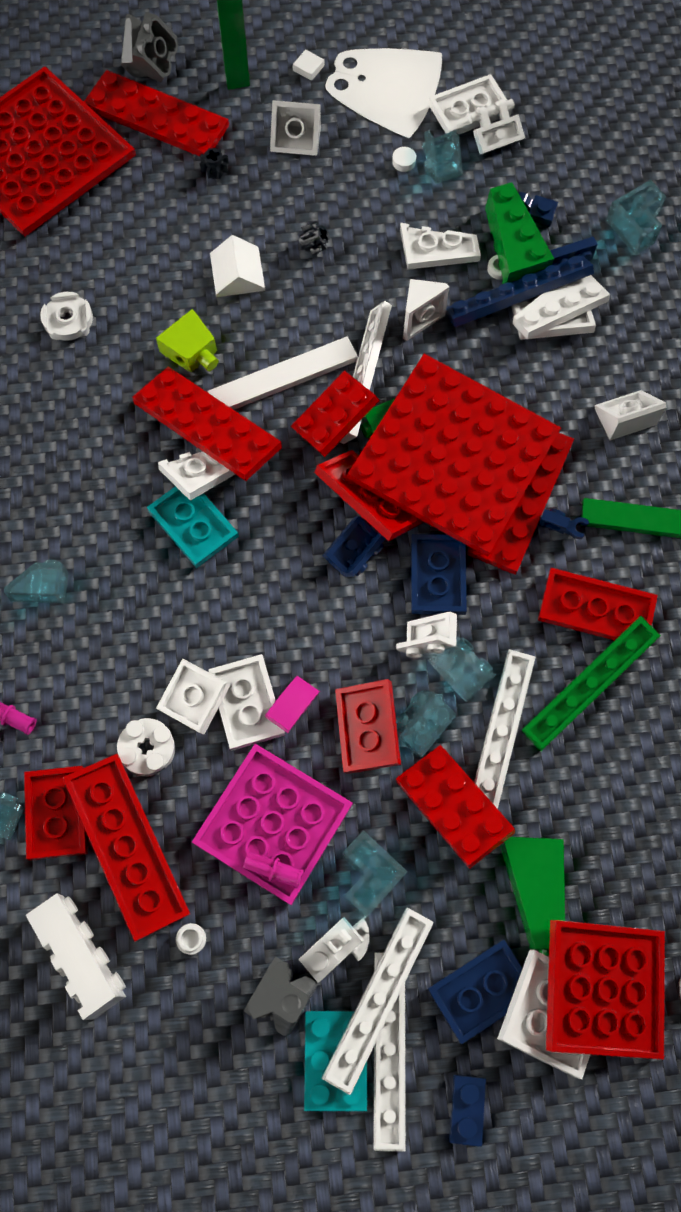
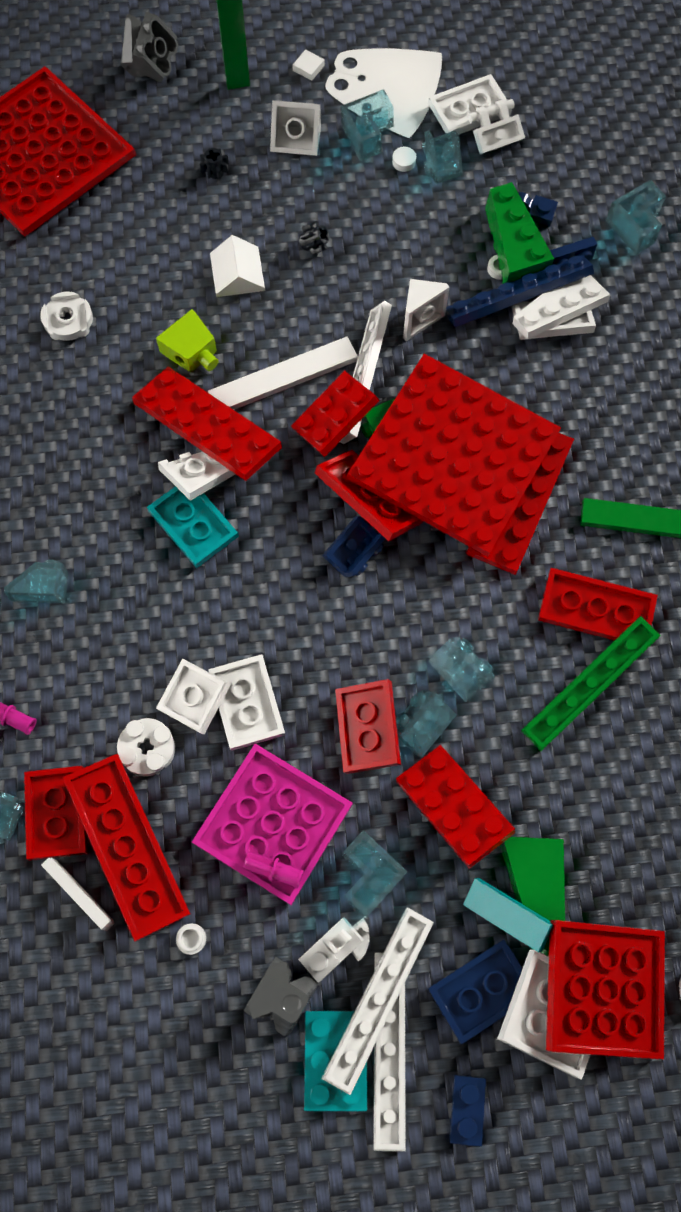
white wedge [26,893,126,1020] -> none
red plate [84,70,229,157] -> none
dark pink slope [265,676,320,733] -> none
white bracket [396,612,457,658] -> none
white wing [400,223,481,270] -> none
dark blue plate [411,534,467,615] -> none
white tile [474,649,535,809] -> none
dark blue plate [538,509,589,540] -> none
white slope [595,390,667,440] -> none
none -> white tile [41,858,115,931]
none -> clear light blue brick [340,89,394,161]
none -> teal tile [463,878,553,952]

